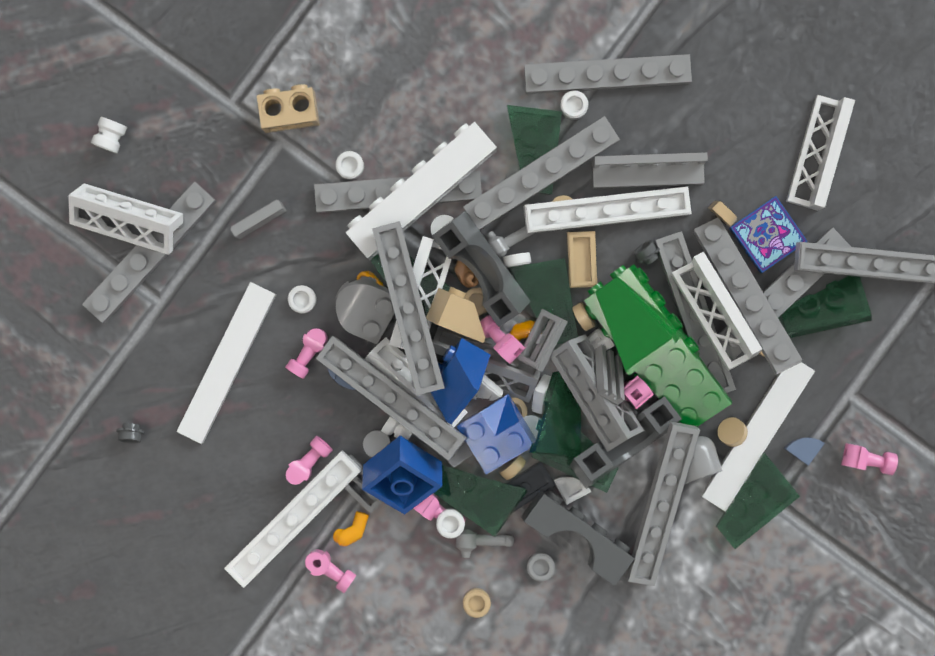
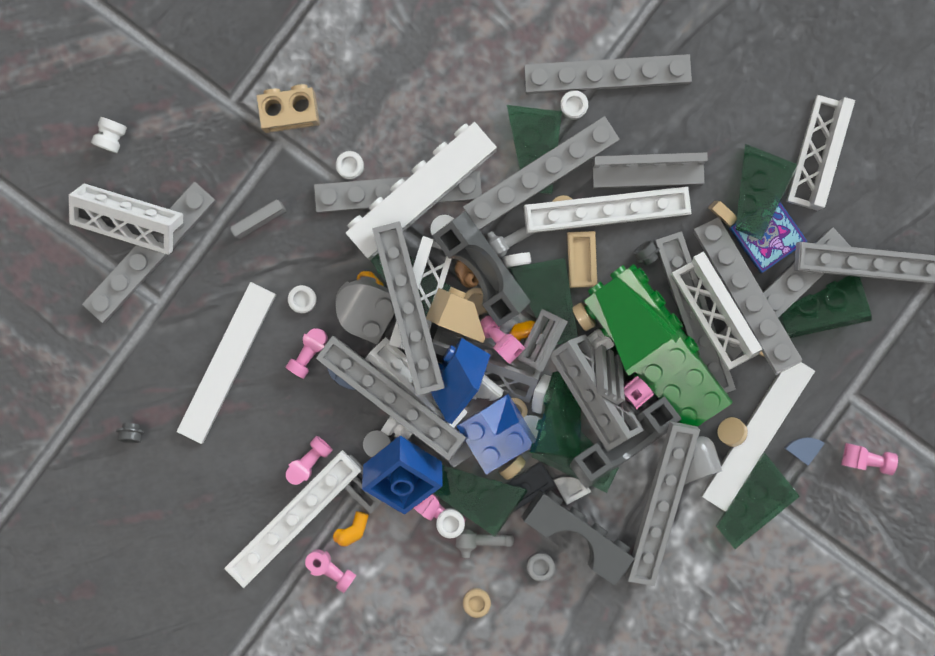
none -> clear green wing [736,144,797,241]

